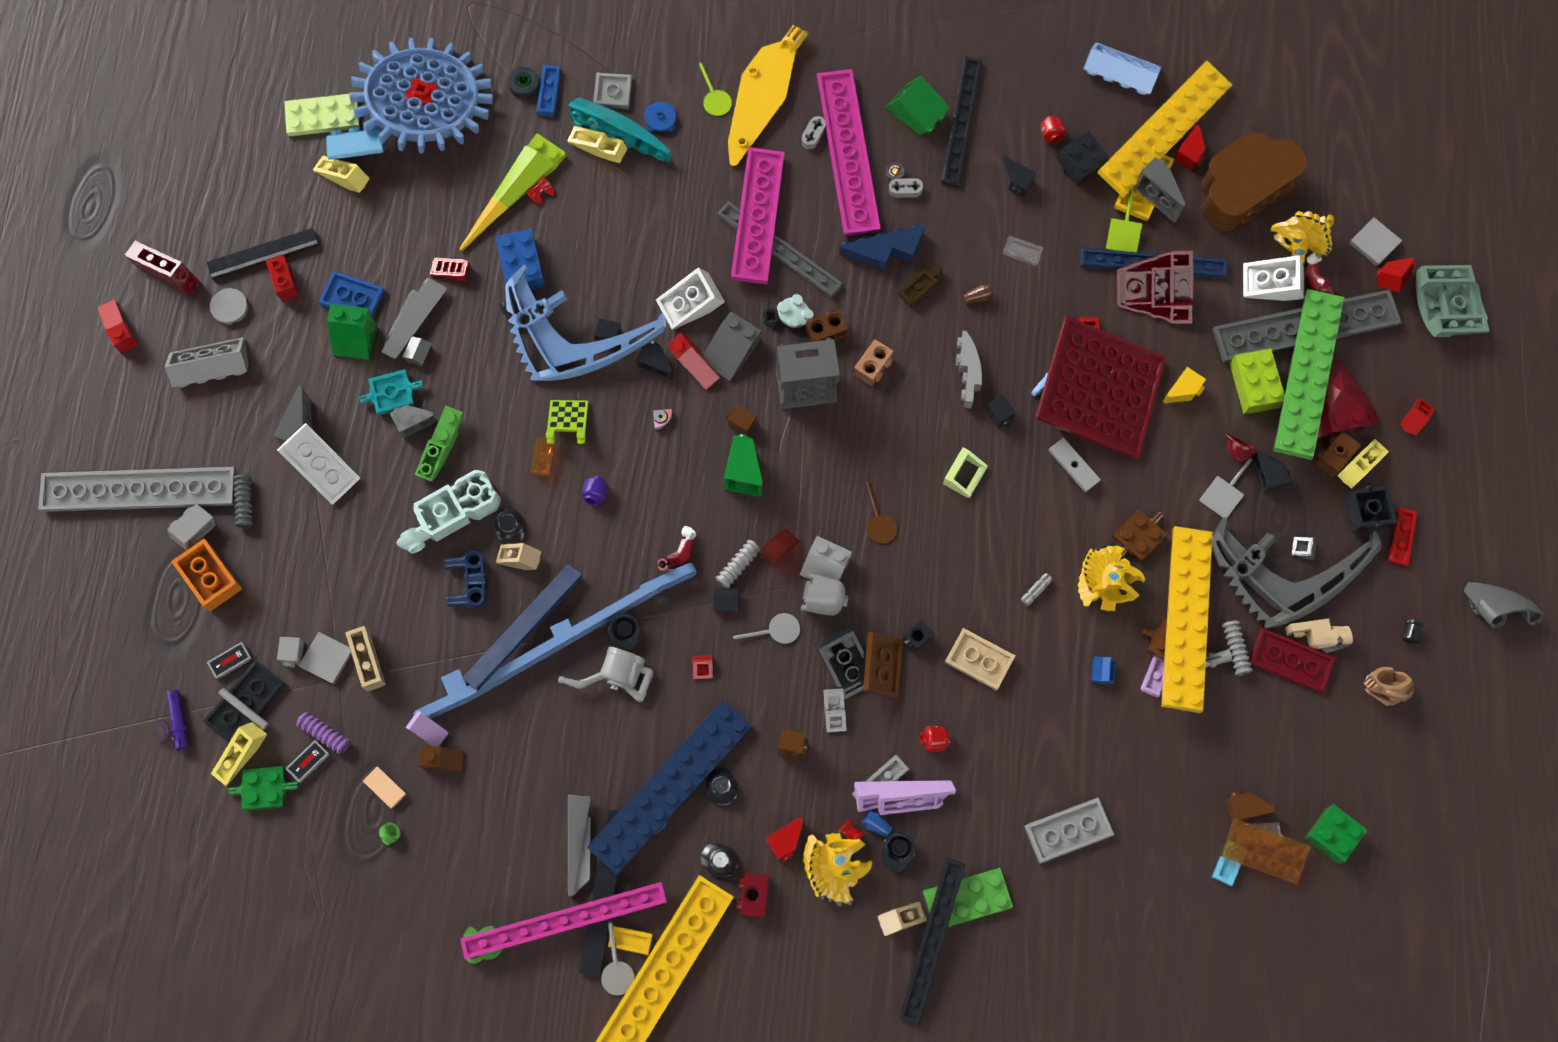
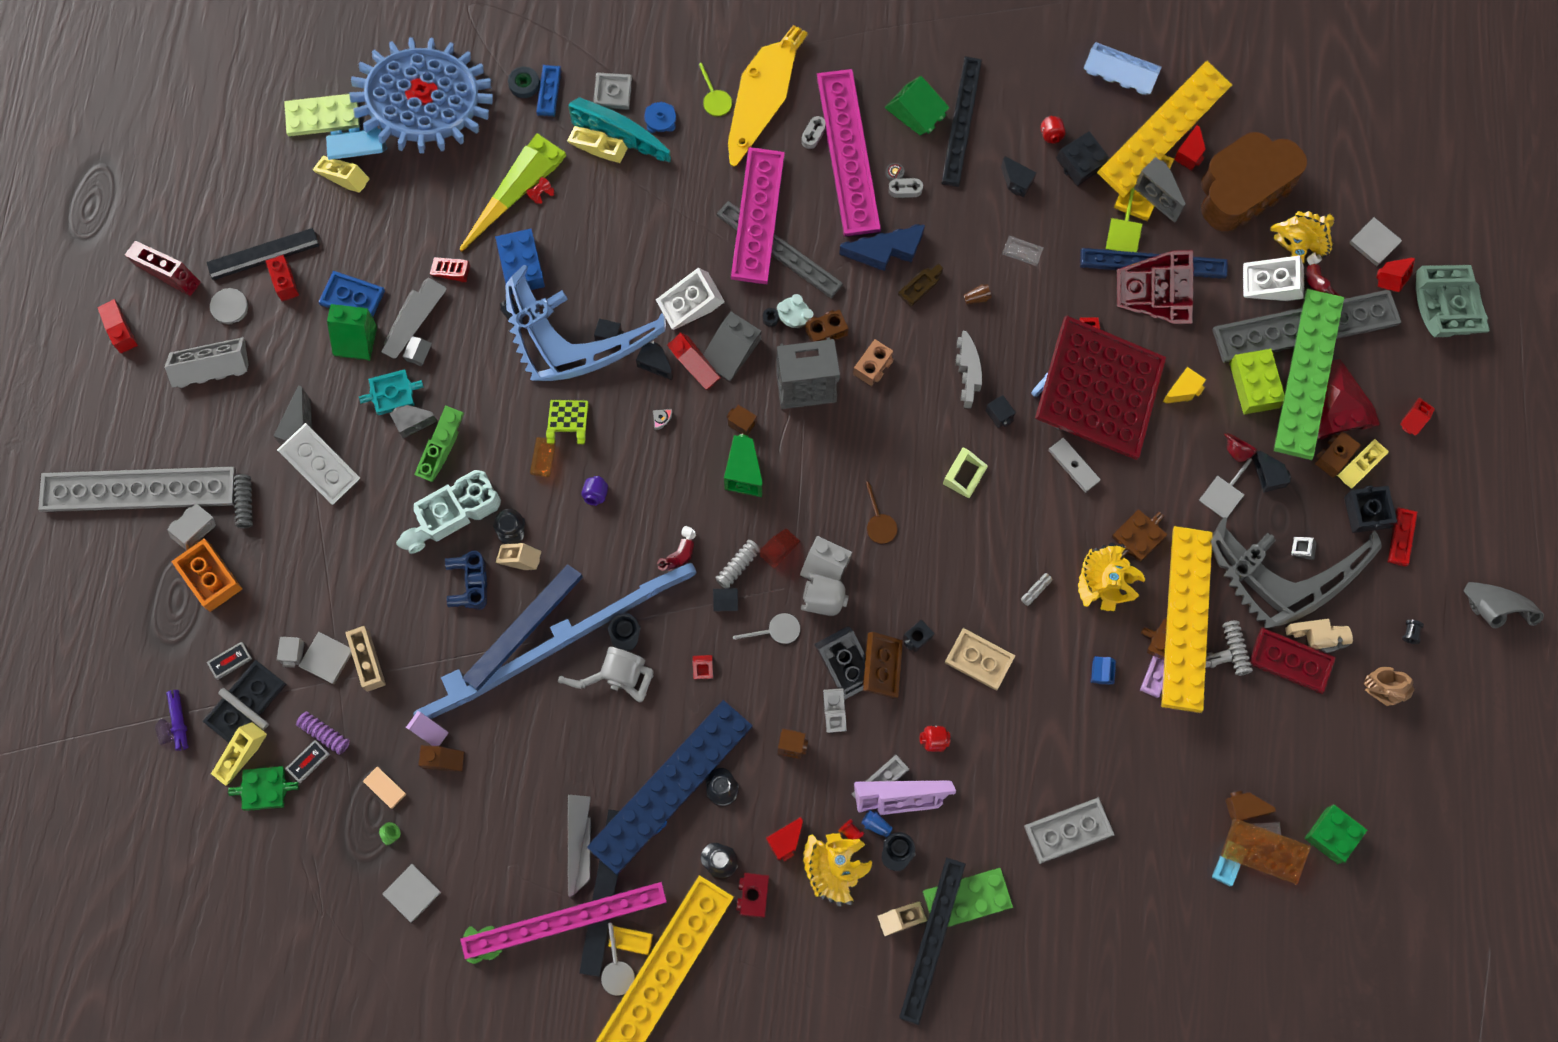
none -> light grey tile [383,864,441,923]

